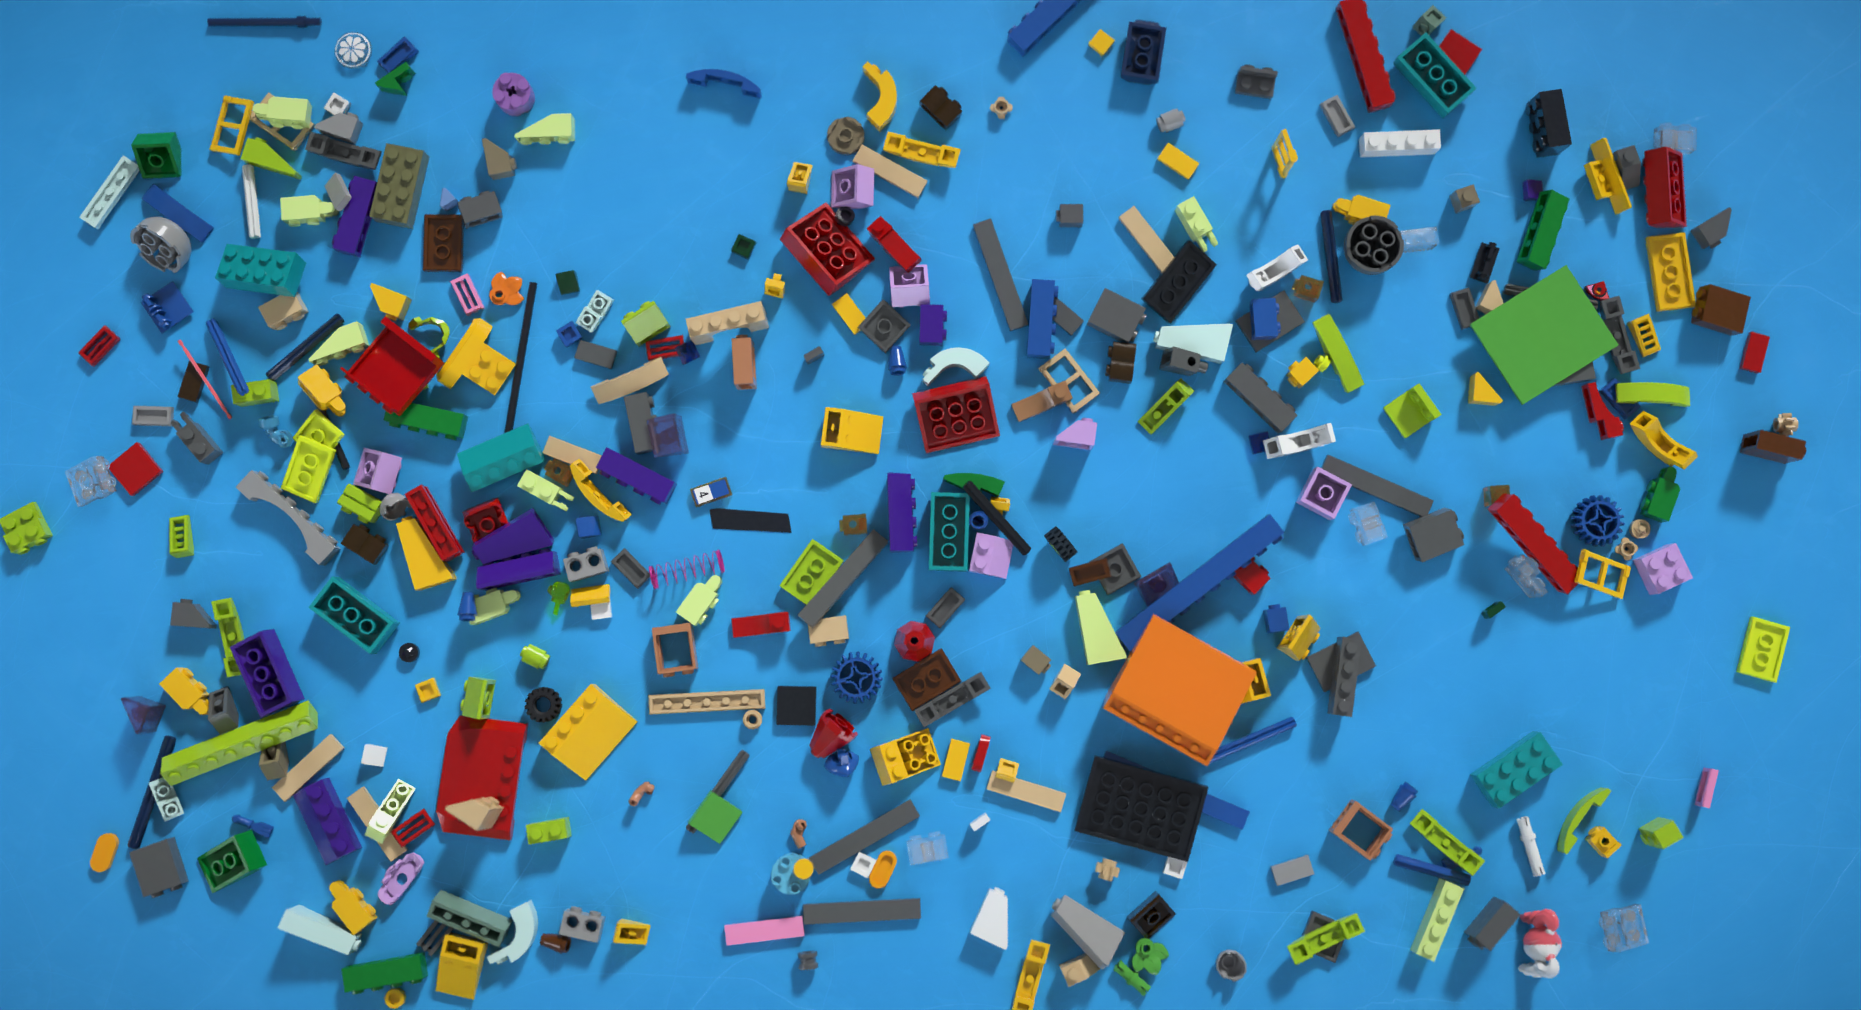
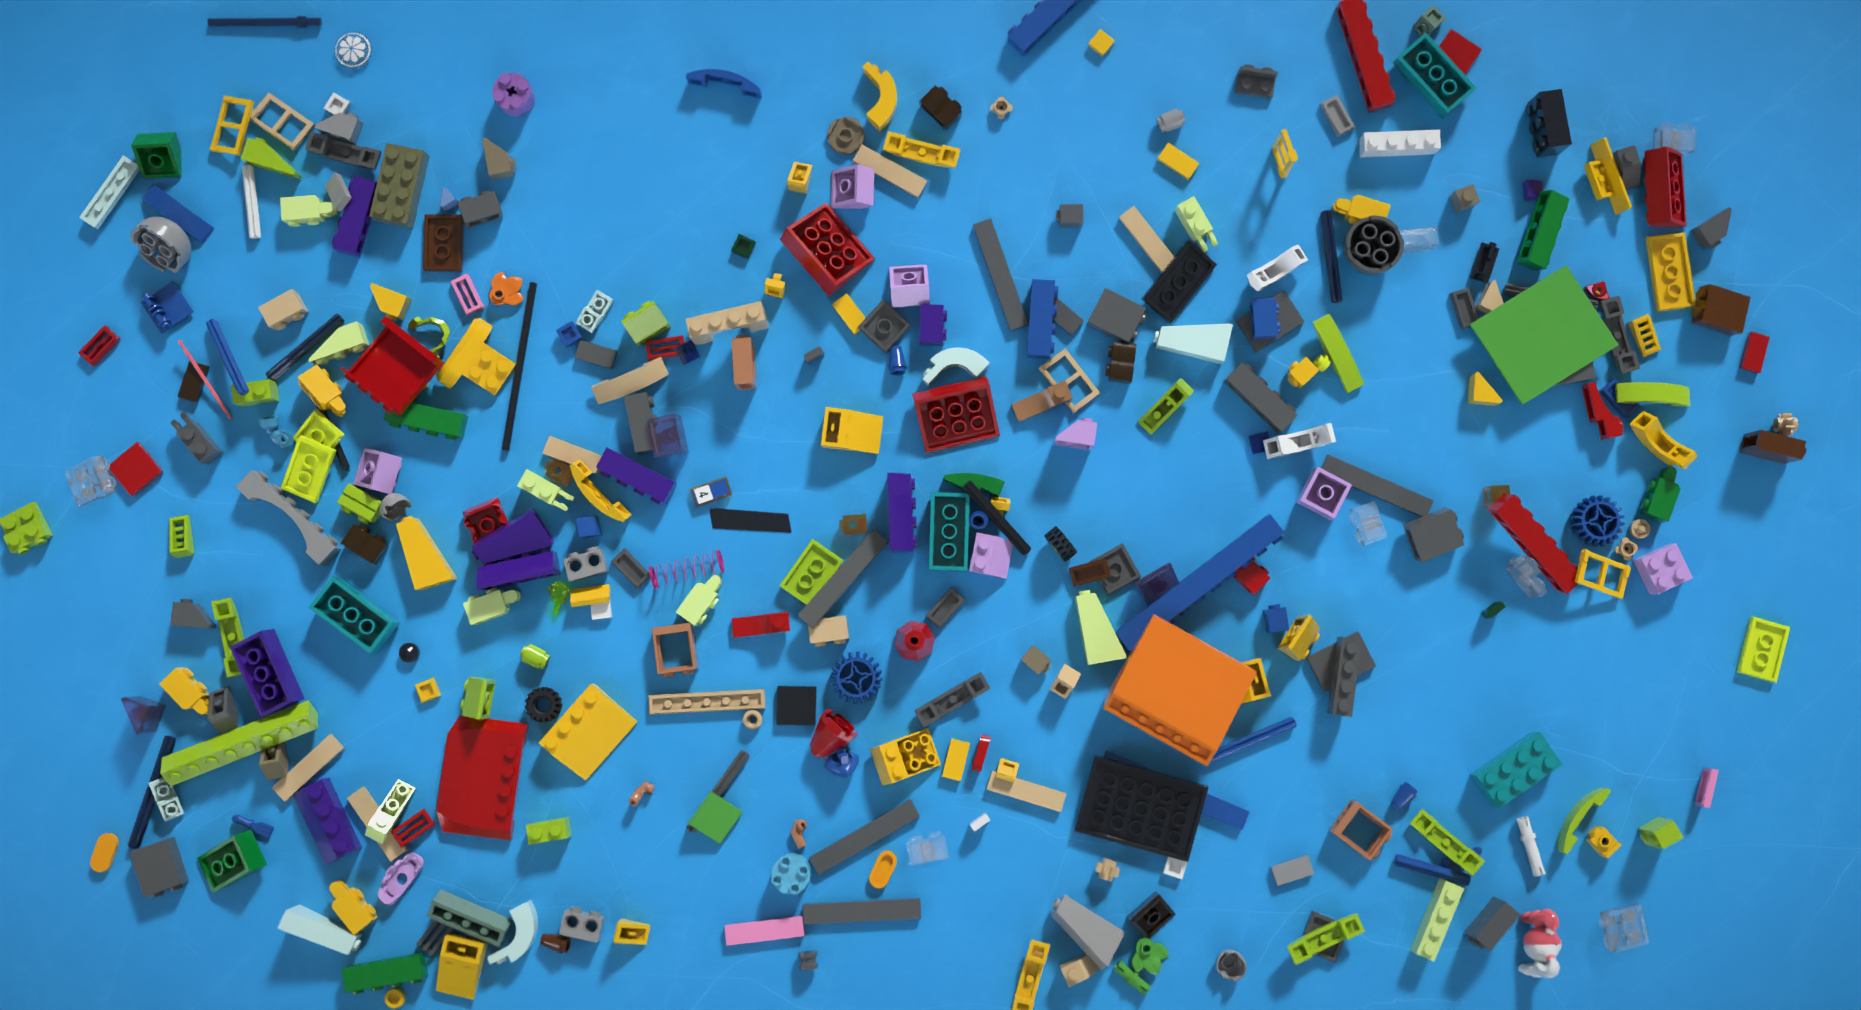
light grey tile [132,406,174,427] -> none
teal brick [215,244,306,297] -> none
yellowish green hinge [253,97,312,129] -> none
white slope [361,744,388,767] -> none
green slope [375,62,415,96] -> none
blue tile [377,36,419,73] -> none
red brick [405,484,465,562] -> none
tan slope [445,797,504,831] -> none
teal slope [457,423,545,492] -> none
blue cone [457,592,477,621] -> none
yellowish green slope [514,113,575,145] -> none
dark green slope [556,270,580,295] -> none
yellow tile [794,858,814,879] -> none
black tile [835,207,855,226] -> none
white tile [850,851,876,878] -> none
red slope [867,216,922,273] -> none
reddish brown tile [892,648,961,711] -> none
white slope [970,887,1008,950] -> none
dark blue slope [1121,20,1166,85] -> none
dark grey torso [1159,347,1208,376] -> none
clear orange brick [1292,275,1324,303] -> none
lime bracket [1383,383,1442,438] -> none

